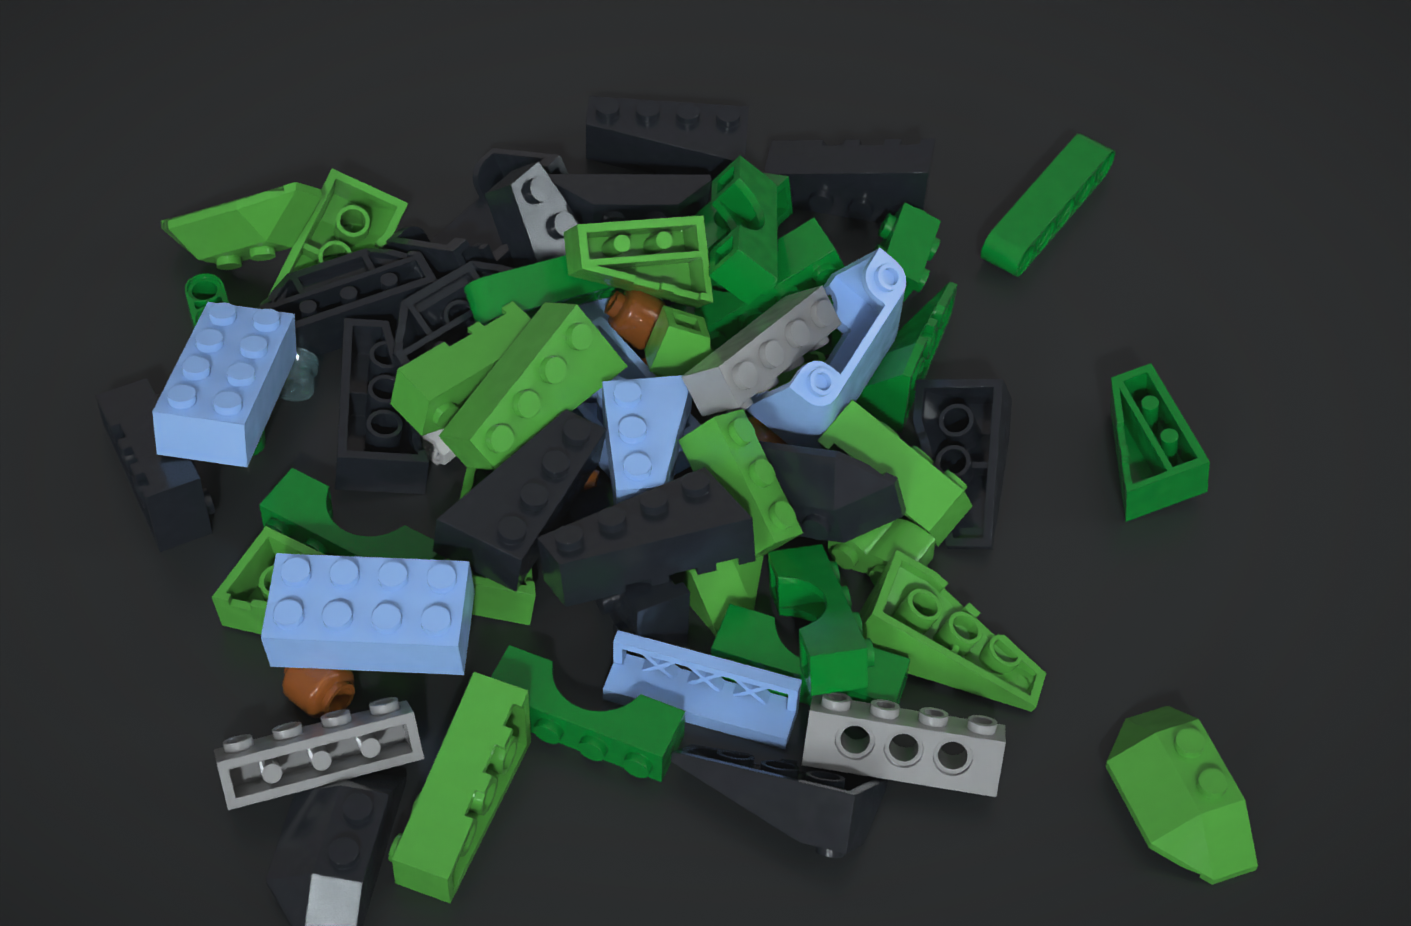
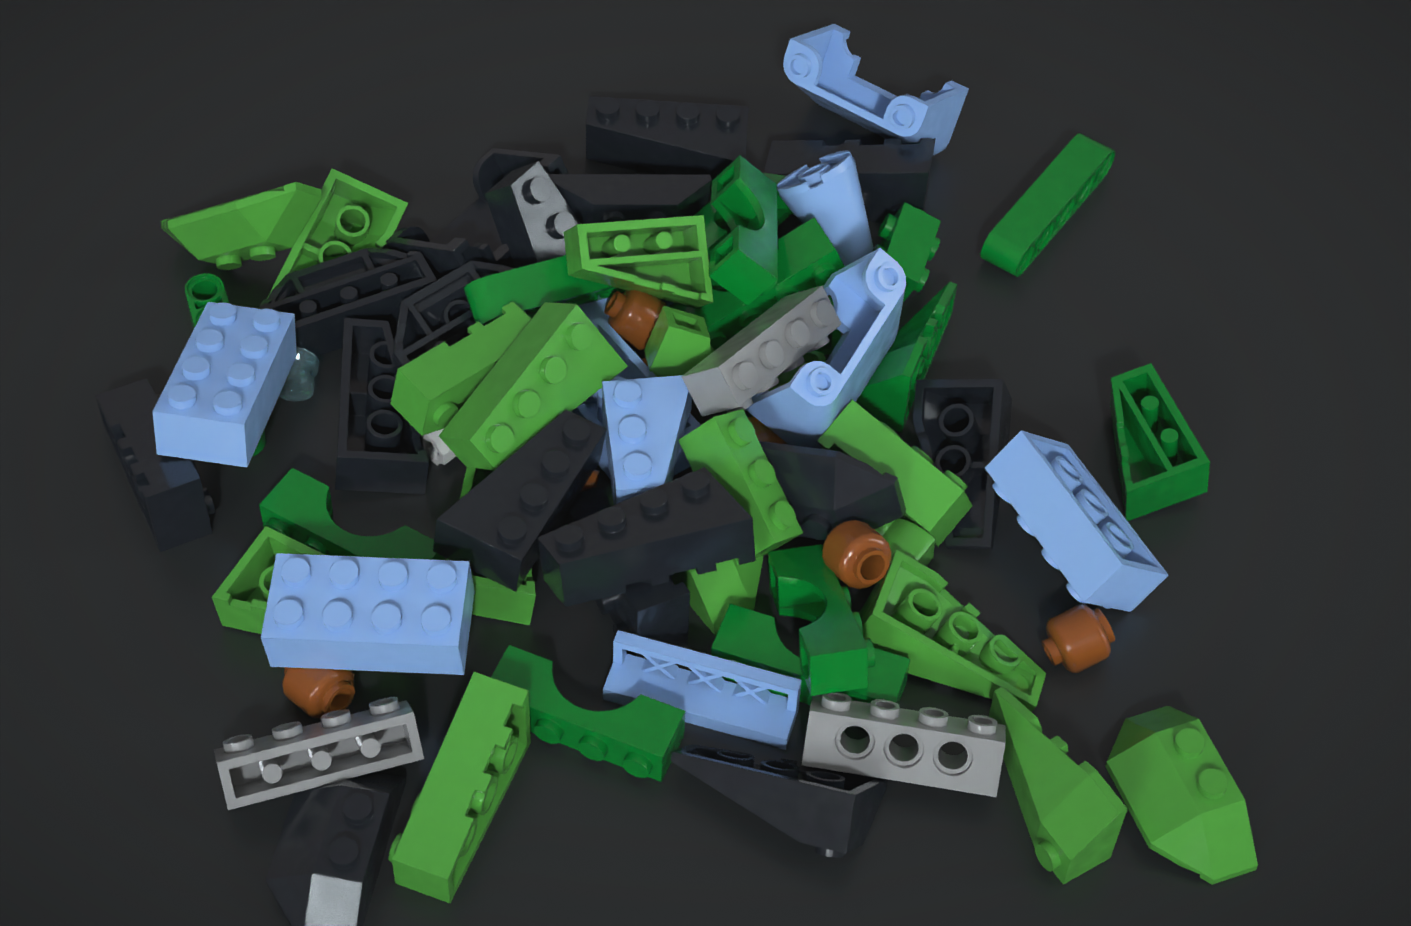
none -> light blue cone [777,150,874,266]
none -> light blue windscreen [783,24,969,156]
none -> dark orange head [822,520,892,589]
none -> light blue brick [985,430,1169,612]
none -> bright green wedge [989,686,1127,884]
none -> dark orange head [1041,604,1115,673]

